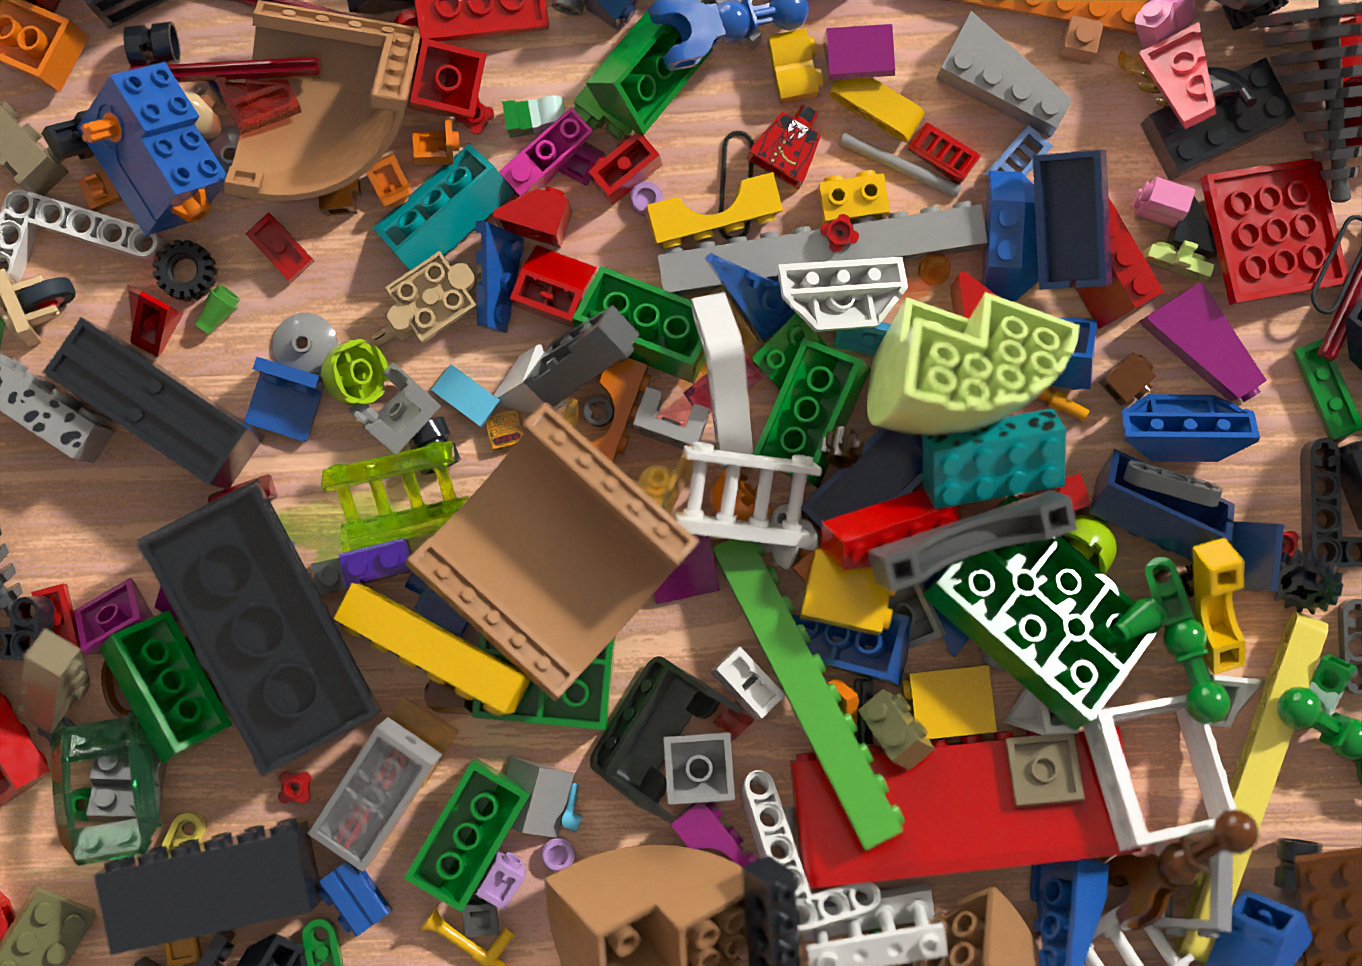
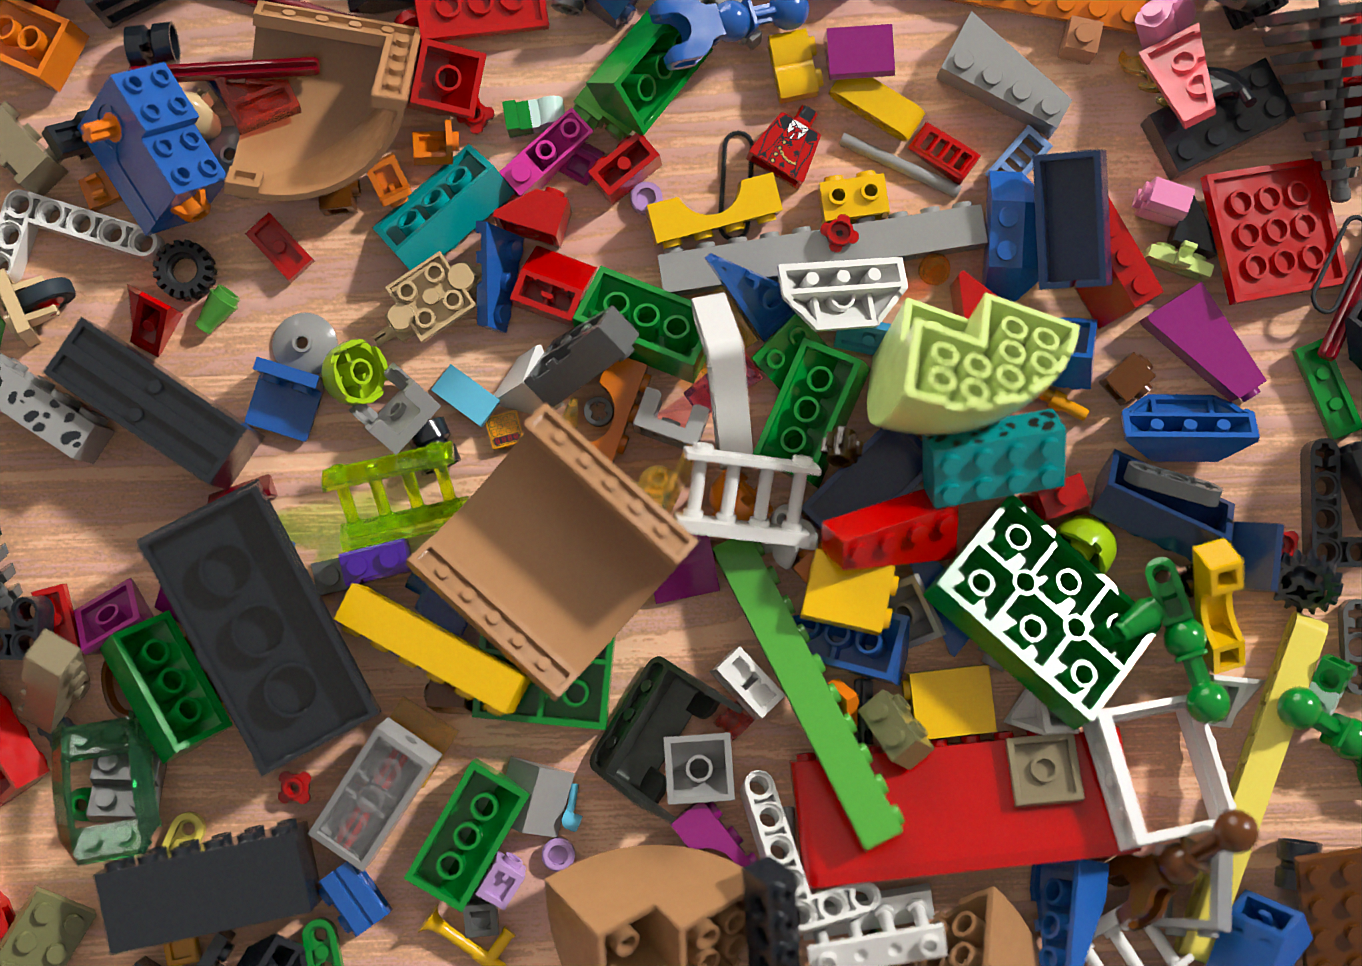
dark grey arch [868,490,1077,592] -> none

